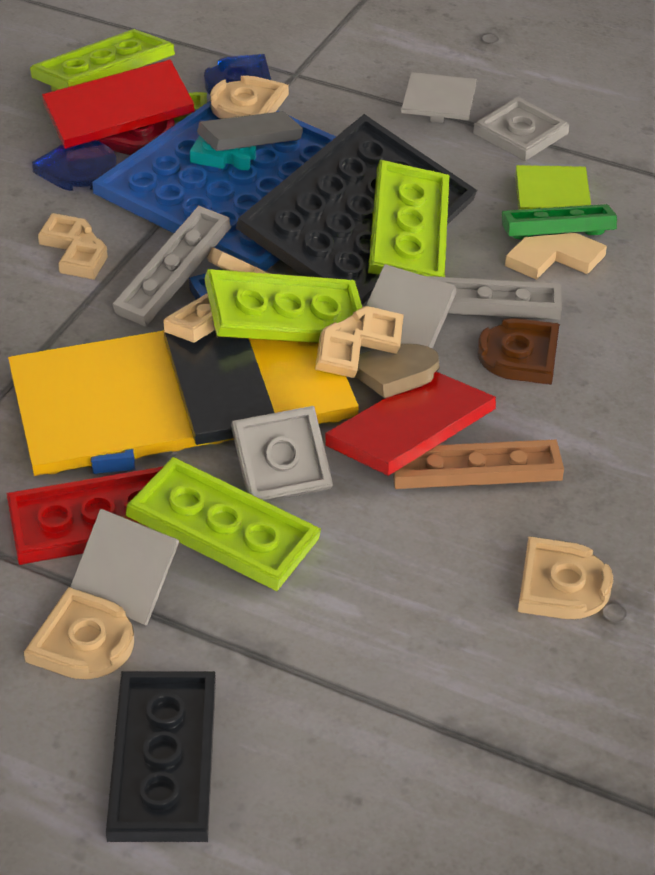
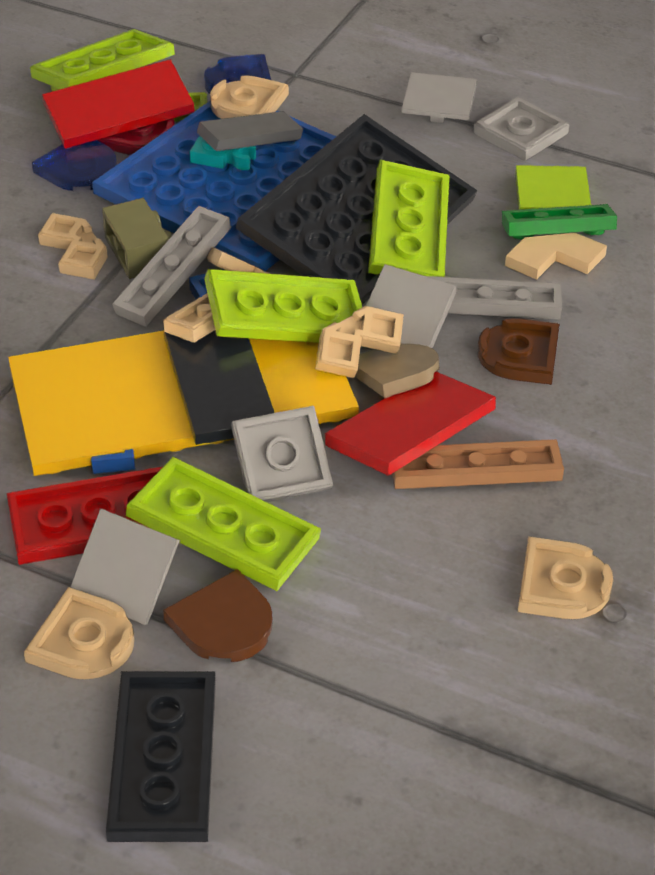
none -> olive brick [102,198,172,279]
none -> reddish brown tile [163,569,273,662]

